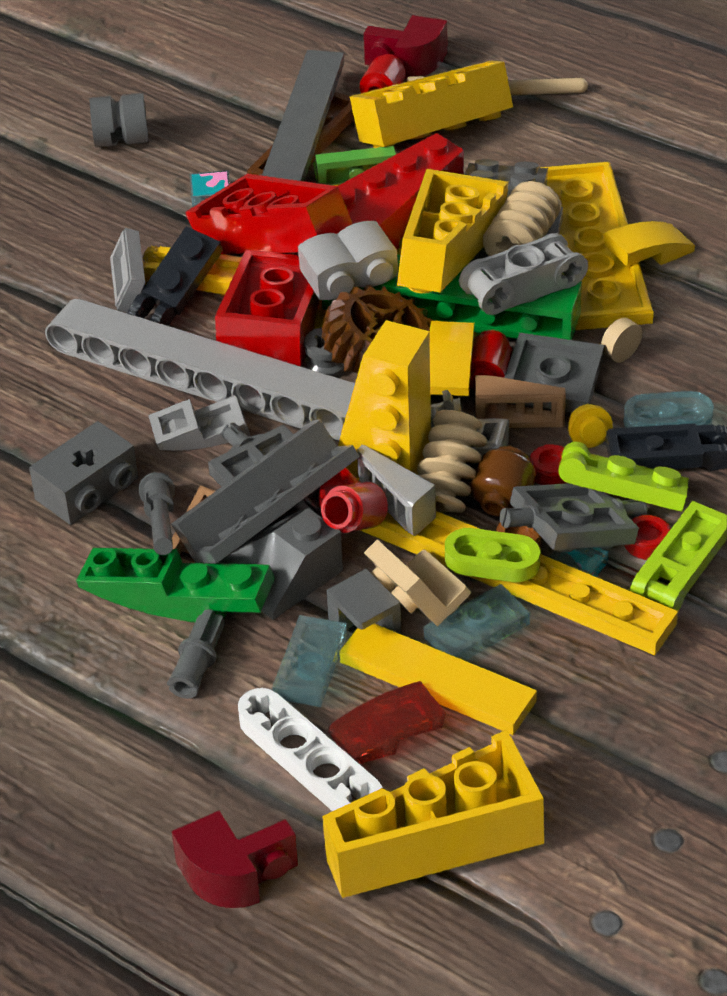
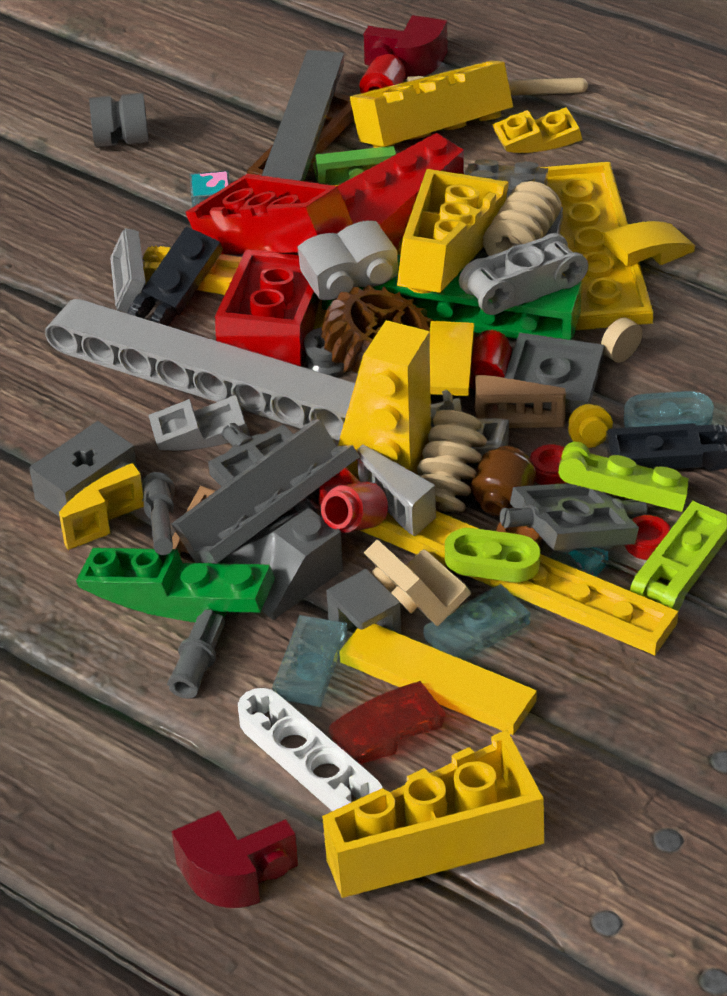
none -> yellow slope [59,463,144,550]
none -> yellow slope [492,107,583,153]

